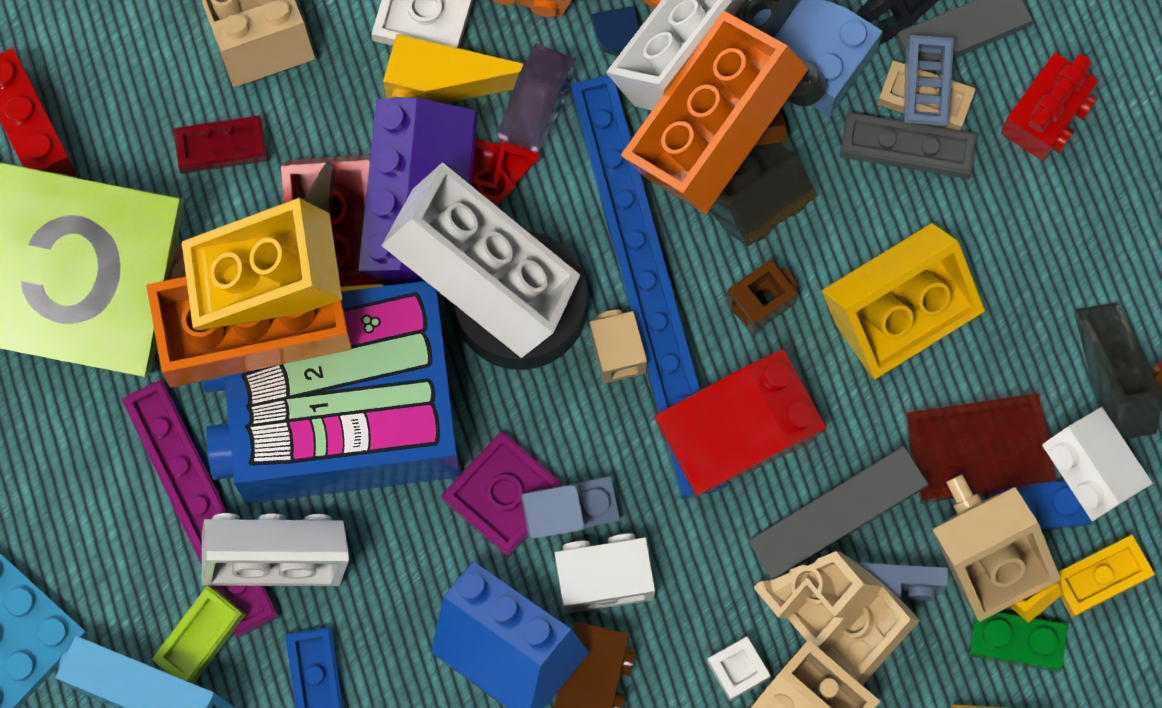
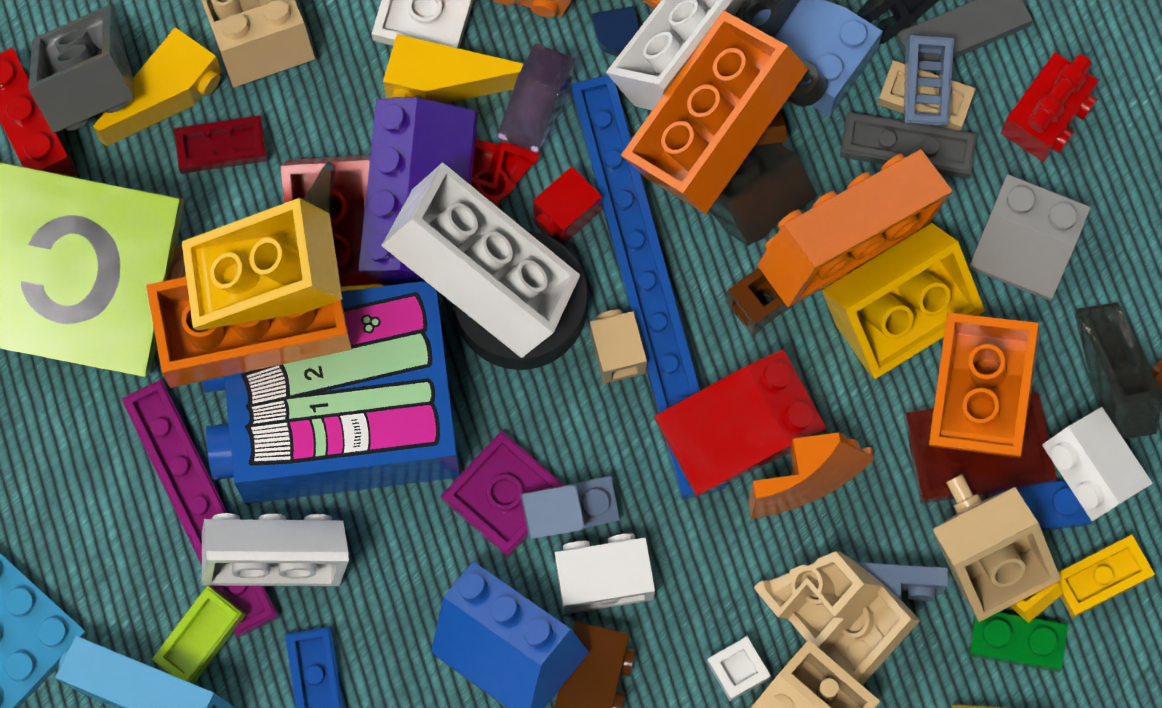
dark grey tile [748,446,928,580] -> none
none -> dark grey slope [28,4,134,133]
none -> yellow slope [93,27,222,146]
none -> red brick [533,166,602,245]
none -> orange slope [748,432,874,519]
none -> orange brick [757,149,953,307]
none -> orange slope [929,312,1039,458]
none -> light grey slope [969,174,1091,301]

